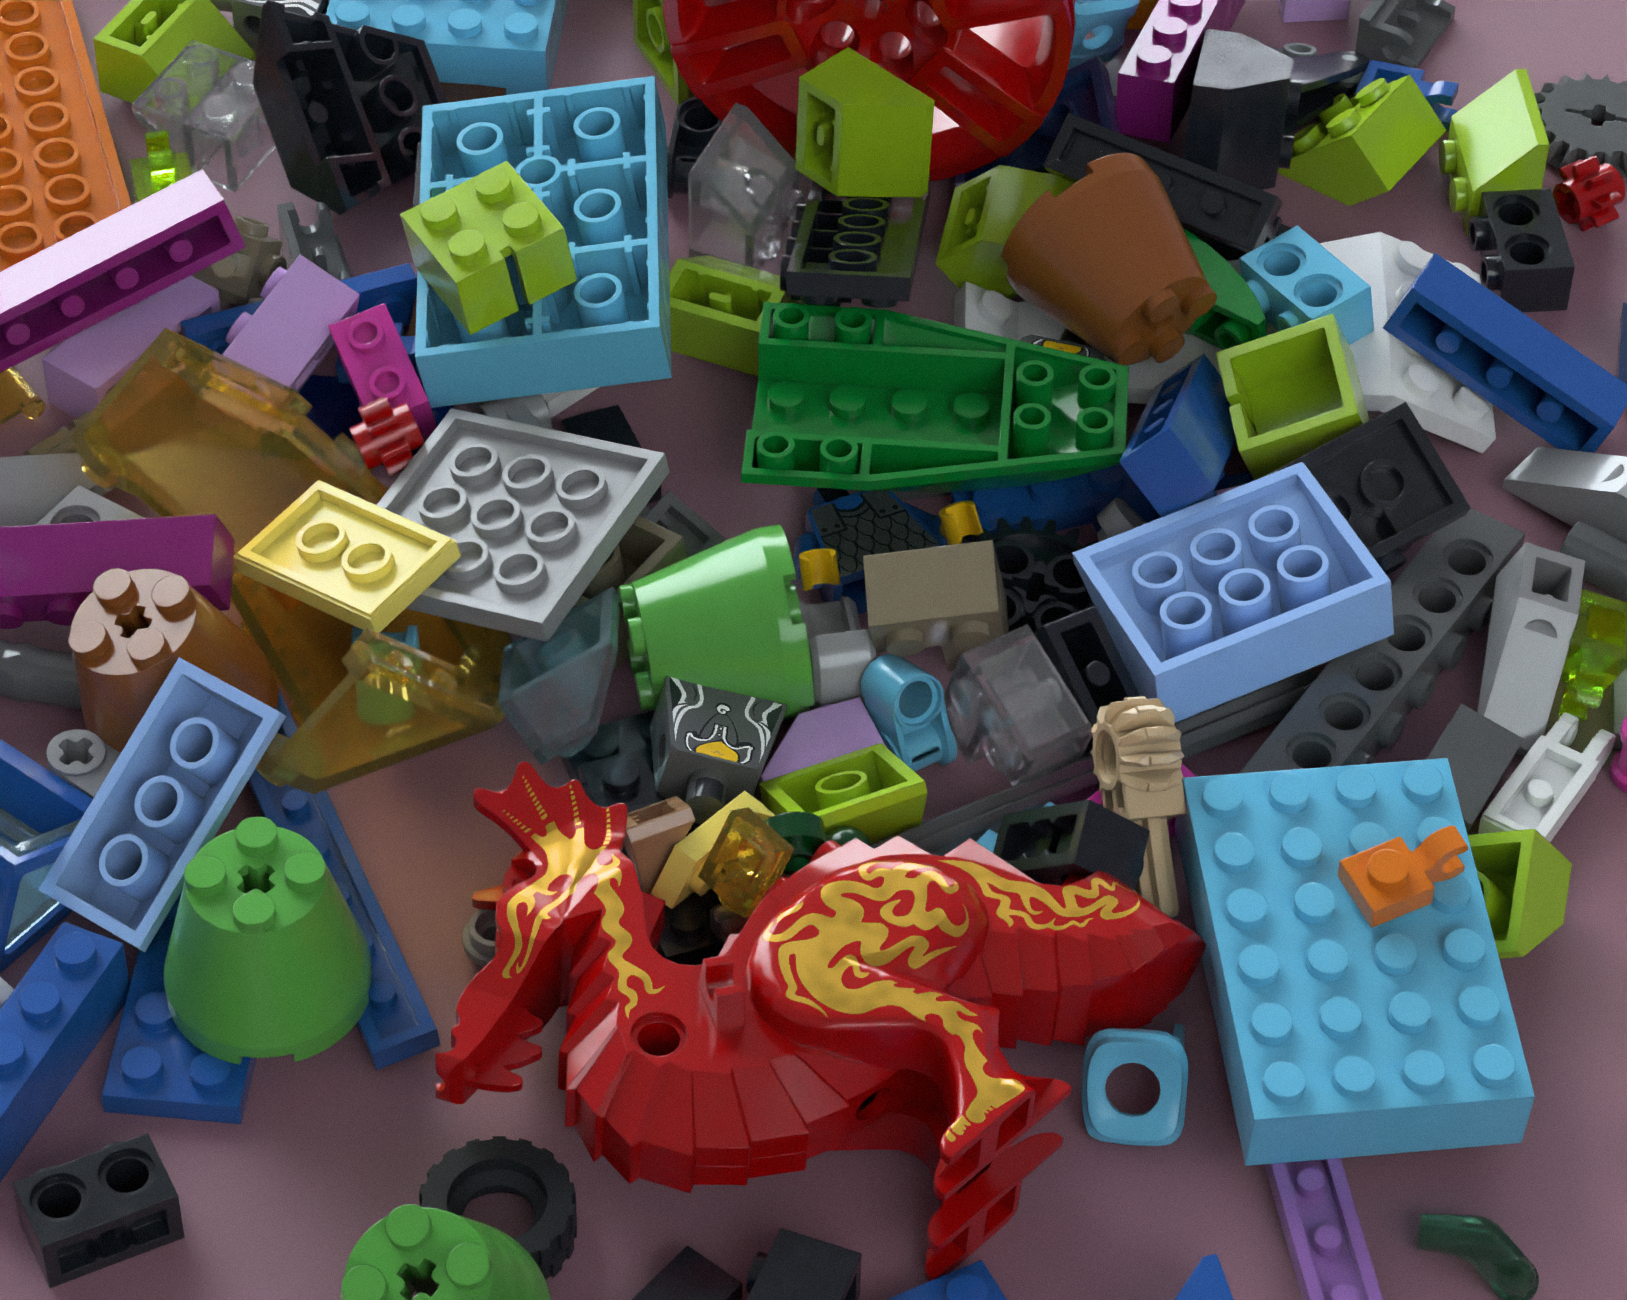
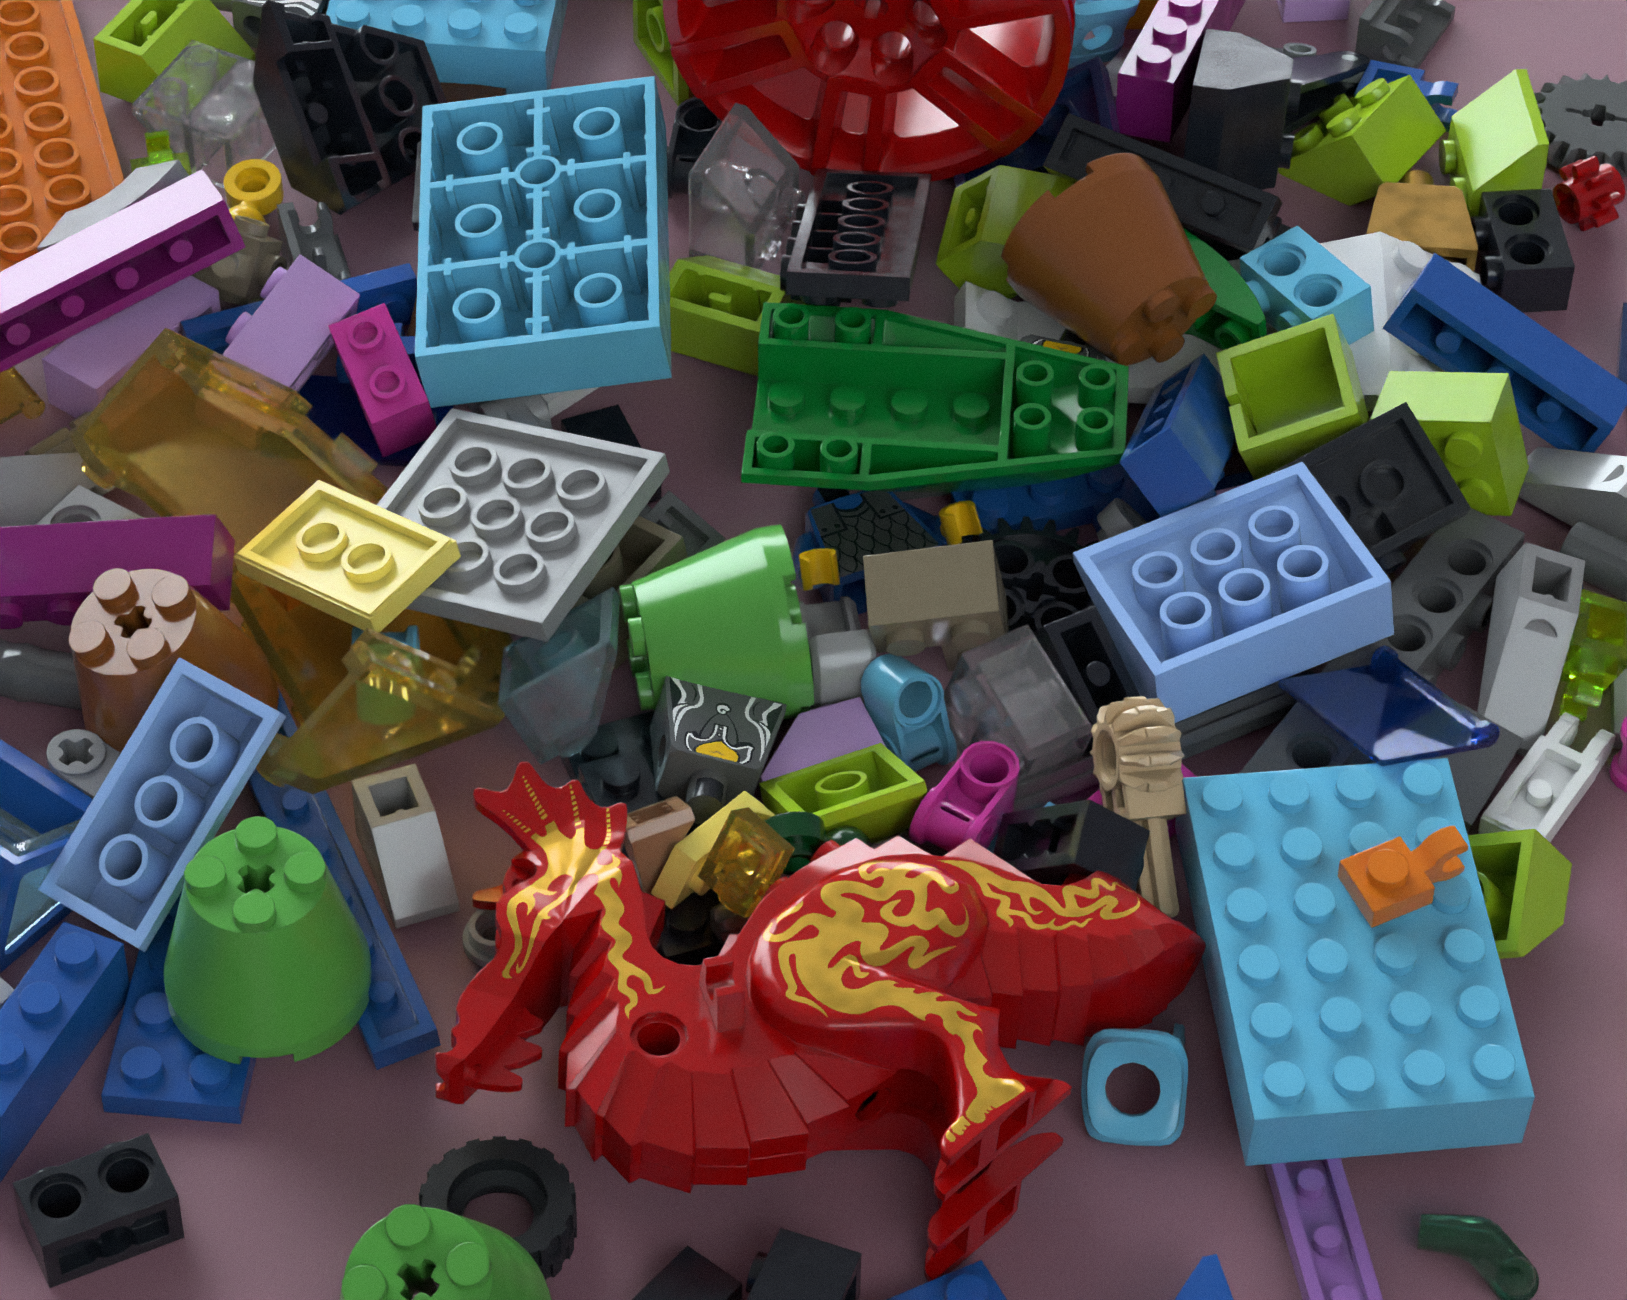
red gear [349,396,425,477] -> none
lime piece [400,161,577,335] -> none
lime slope [795,47,935,198] -> none
none -> tile [36,159,189,252]
none -> yellow plate [223,159,284,223]
none -> light grey slope [351,763,460,929]
none -> dark pink piece [909,741,1020,852]
none -> clear blue piece [1278,645,1500,766]
none -> pearl gold torso [1366,170,1478,272]
none -> lime brick [1370,371,1529,516]

